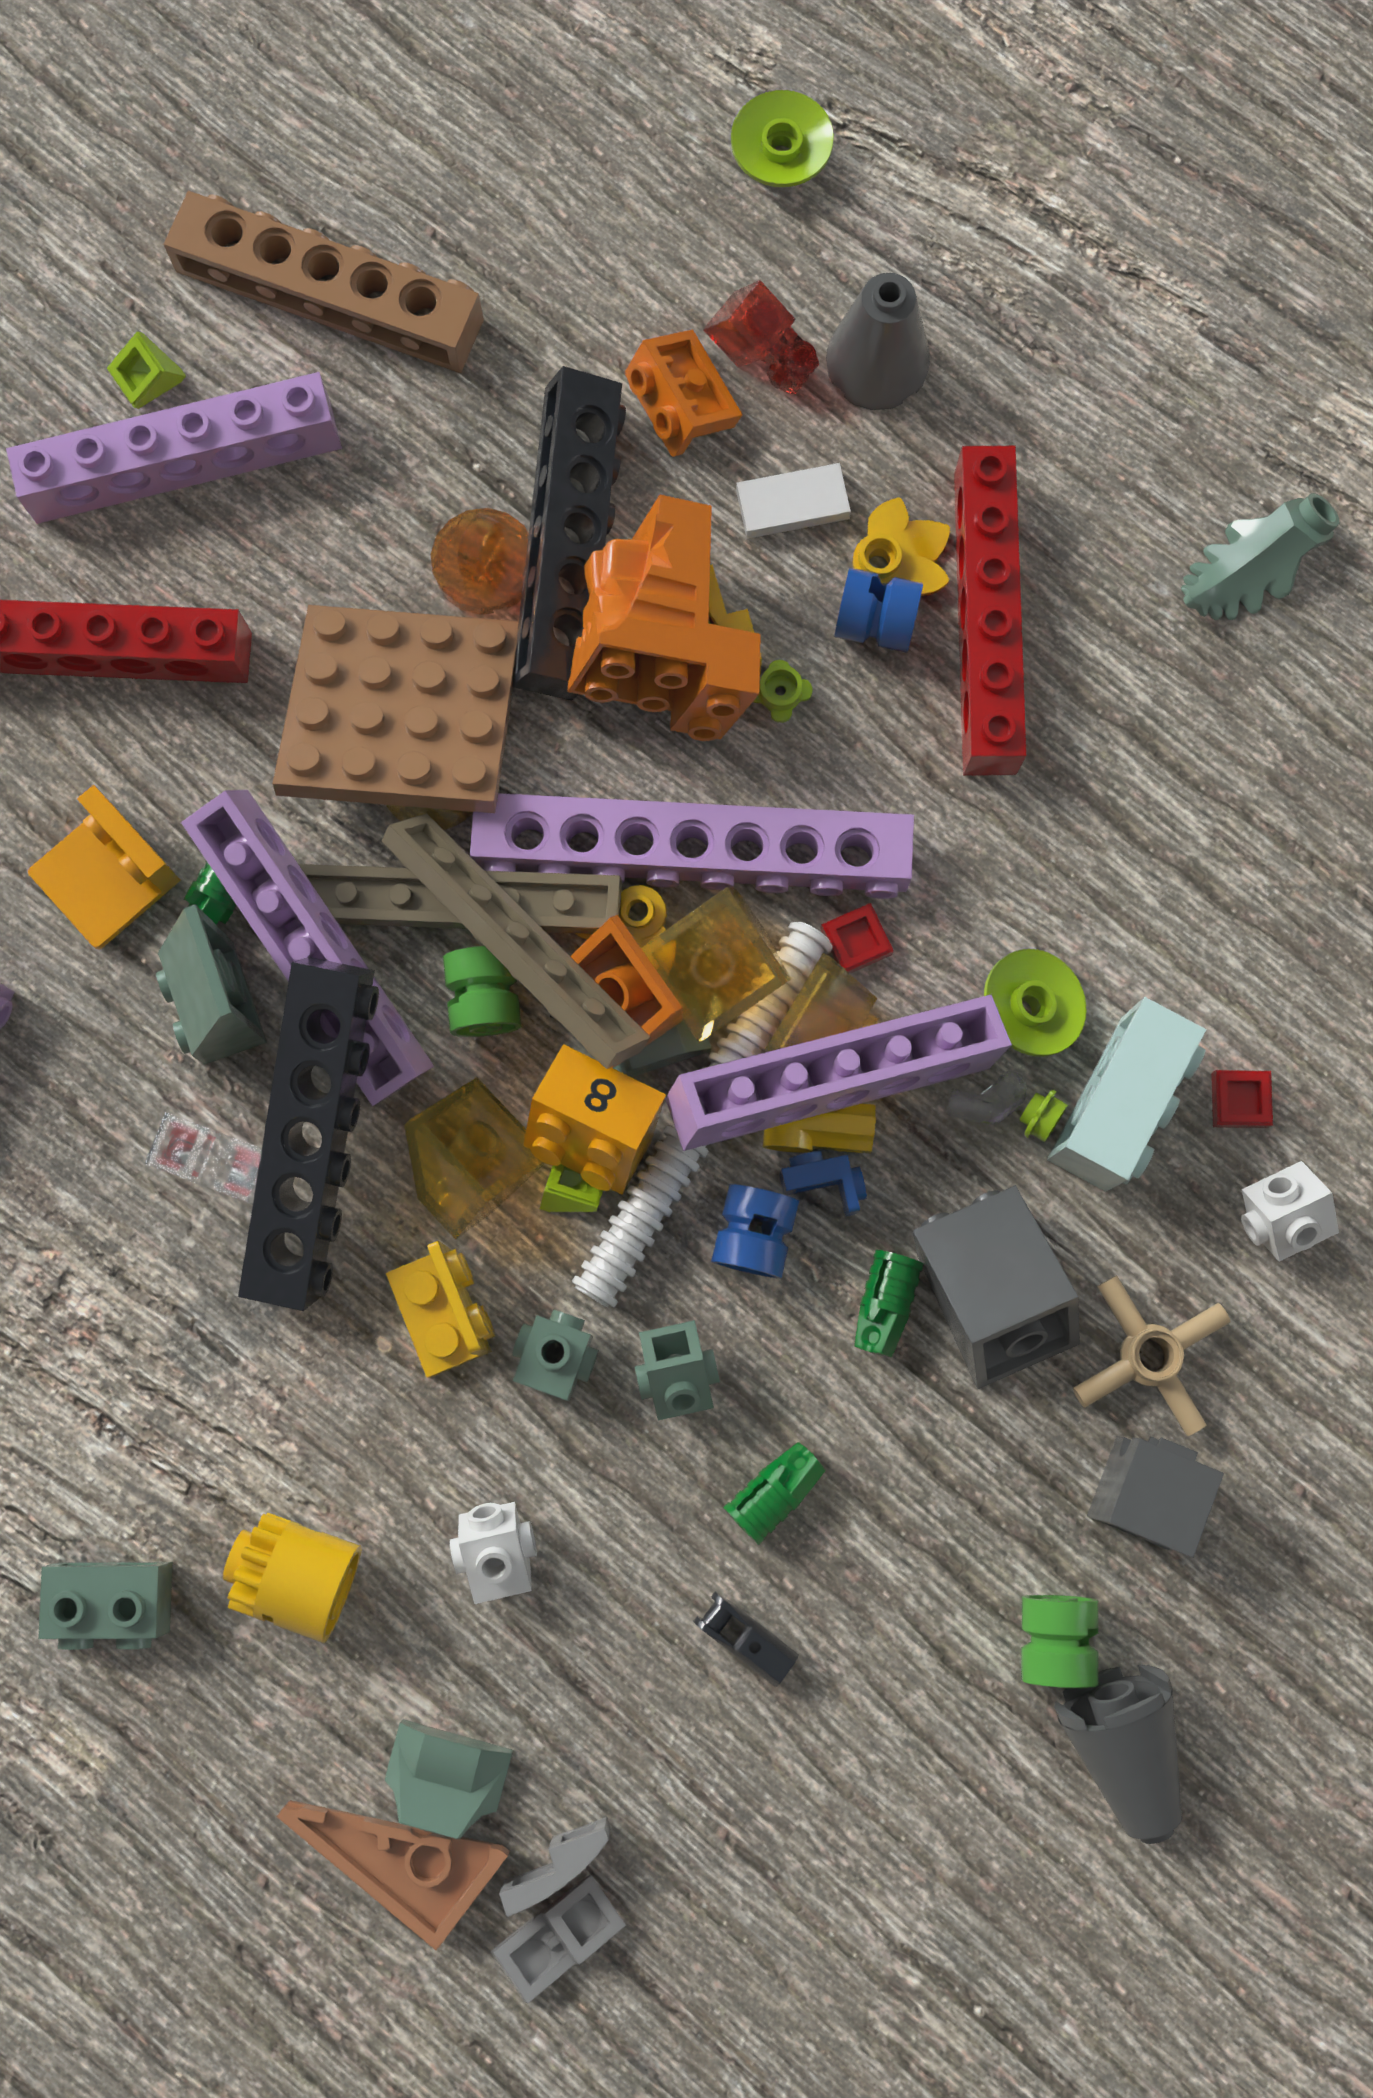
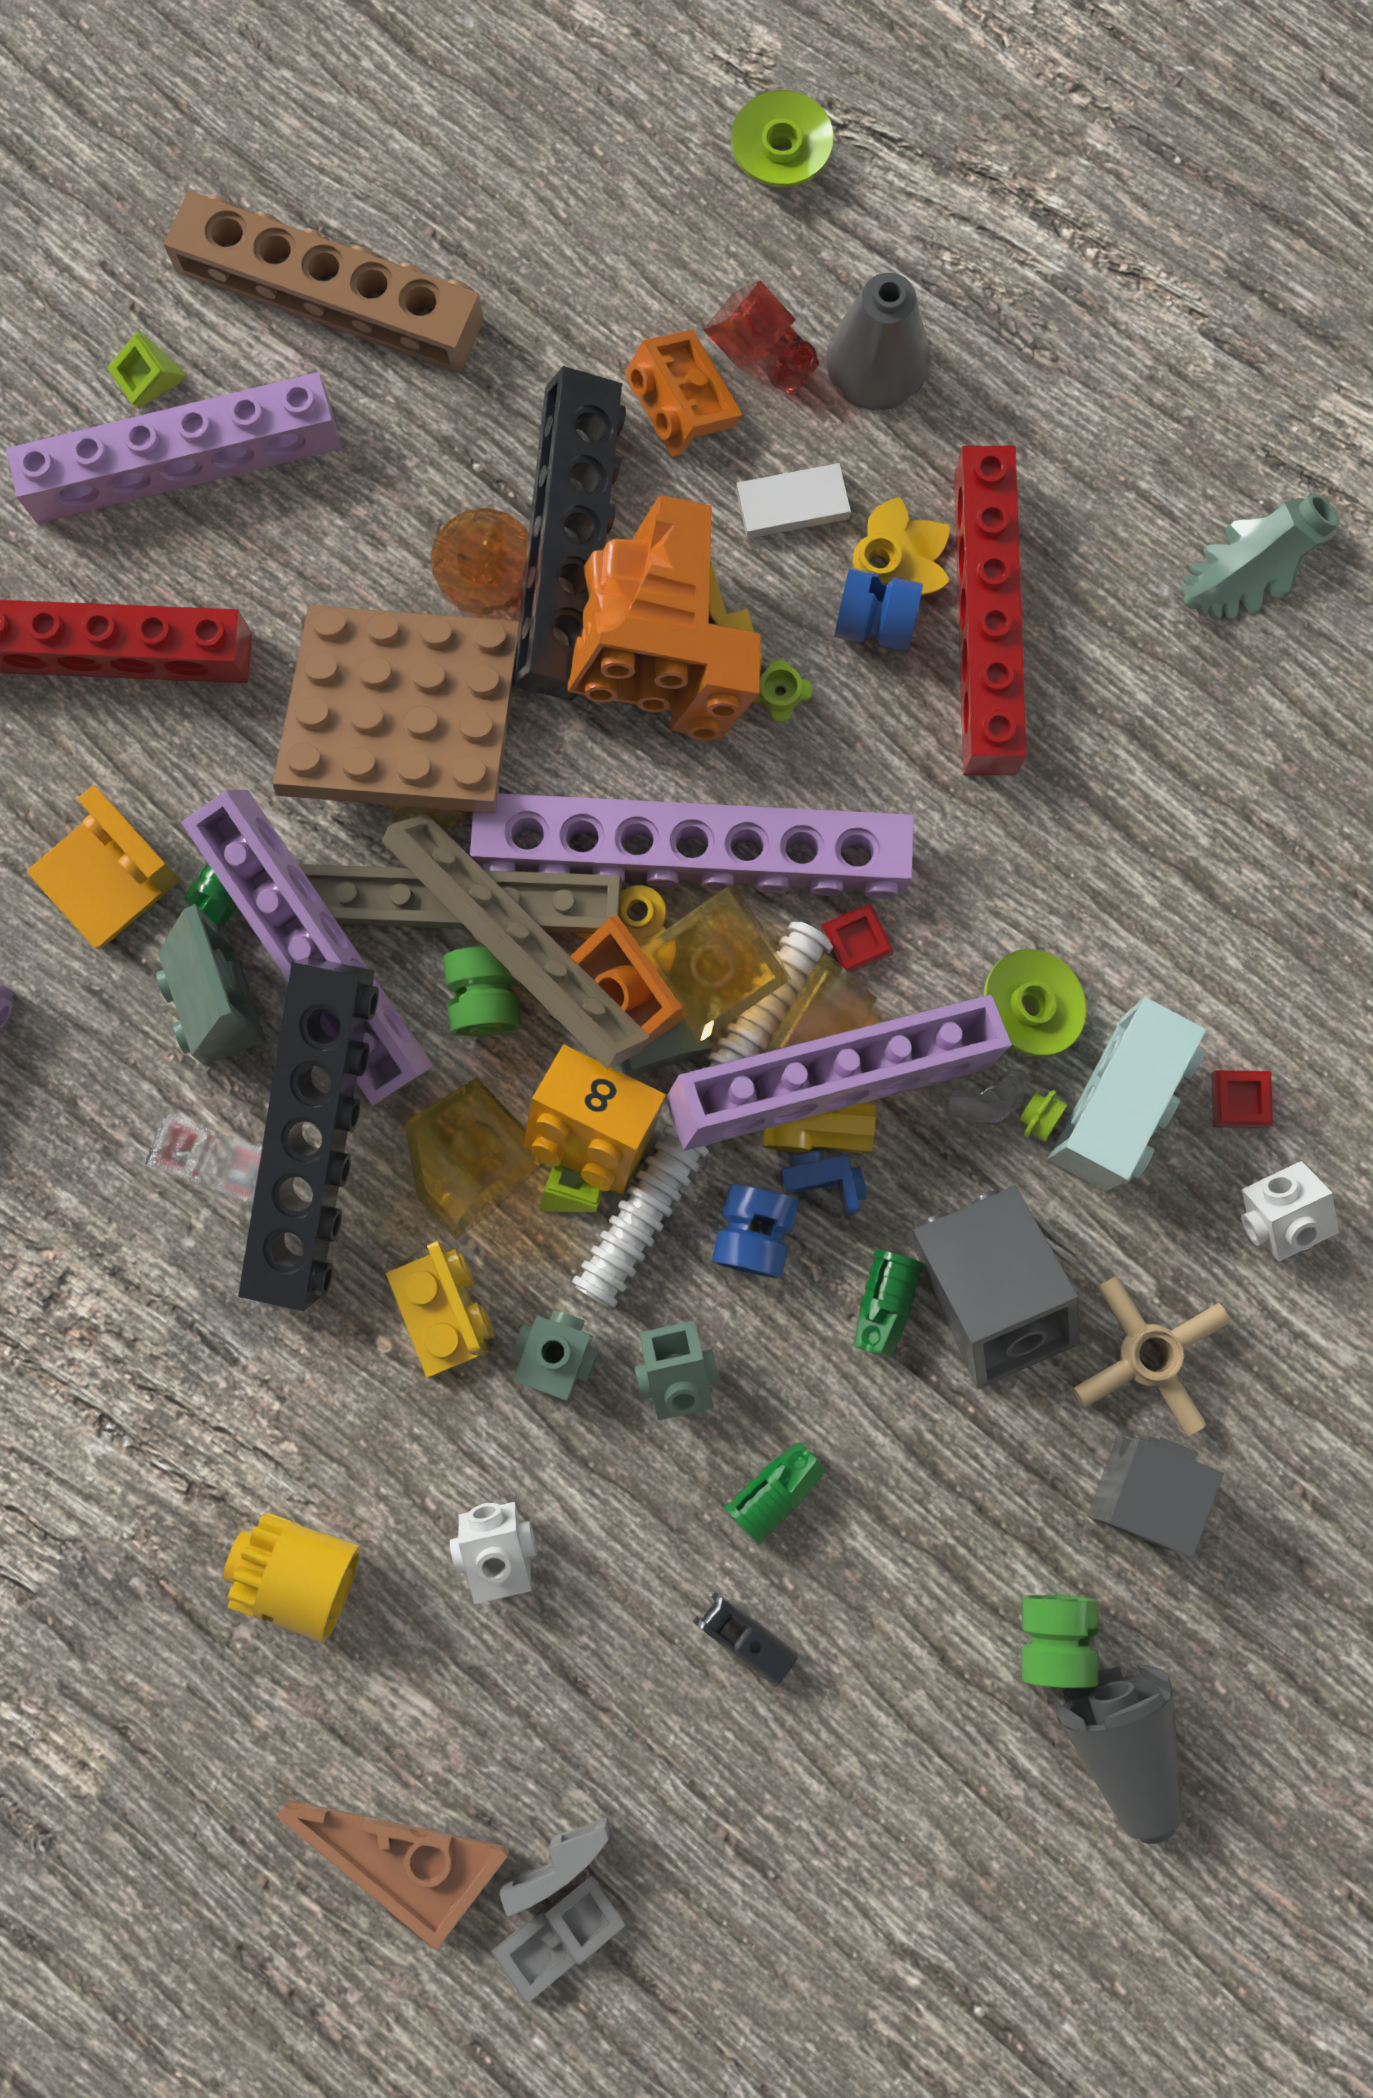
sand green brick [38,1562,173,1650] -> none
sand green slope [385,1719,514,1839] -> none

